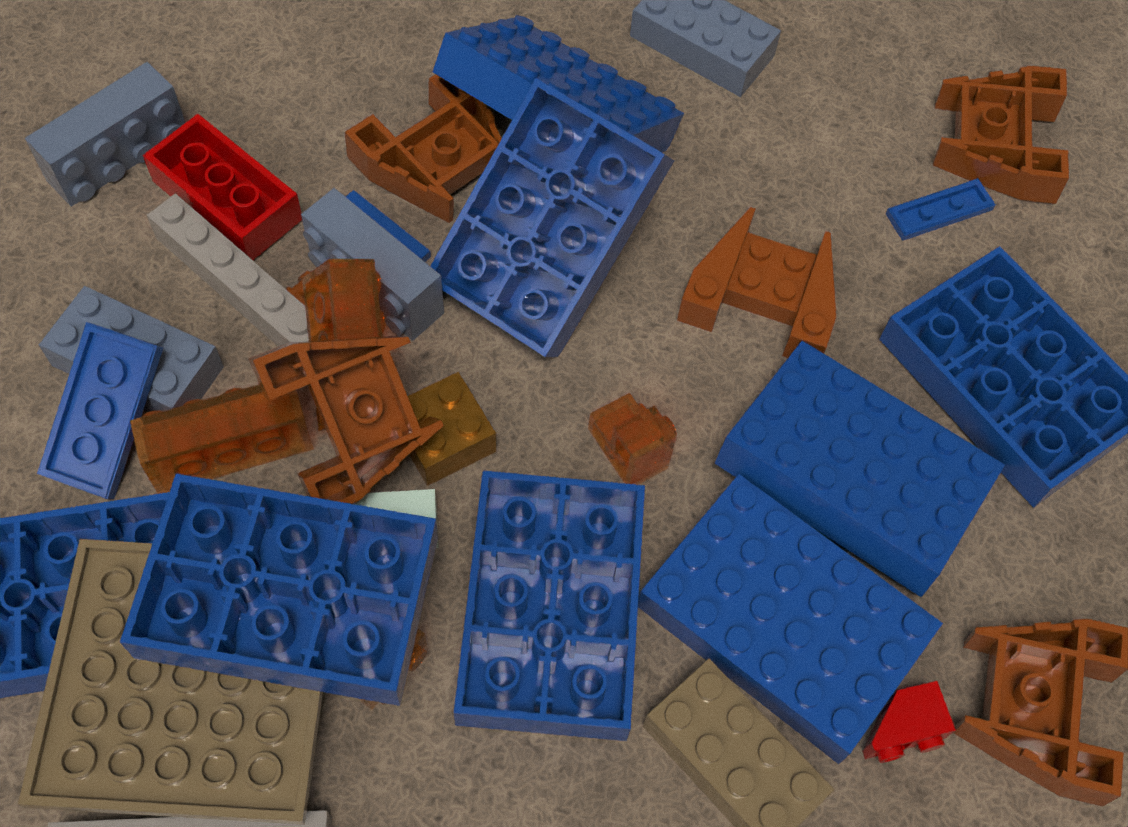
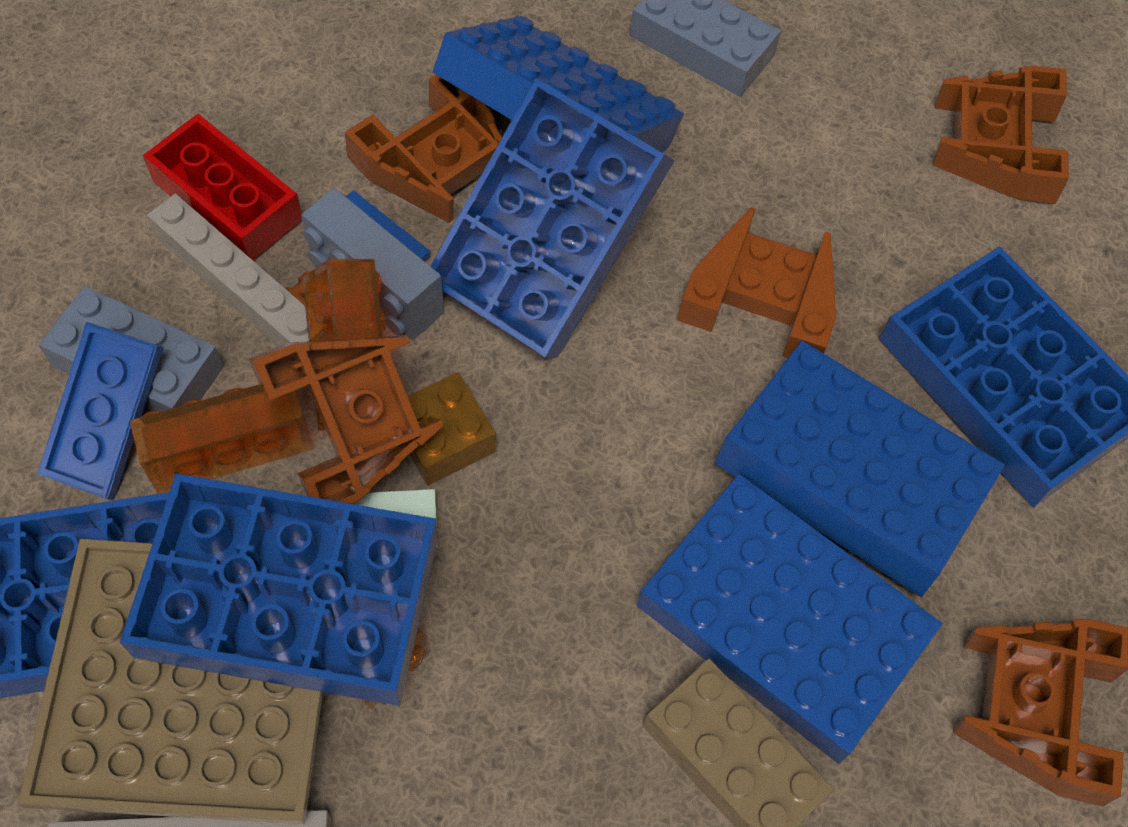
sand blue brick [25,62,185,207] -> none
blue brick [454,471,645,741] -> none
clear orange brick [588,393,677,485] -> none
red slope [862,681,956,763] -> none
blue tile [886,178,996,241] -> none

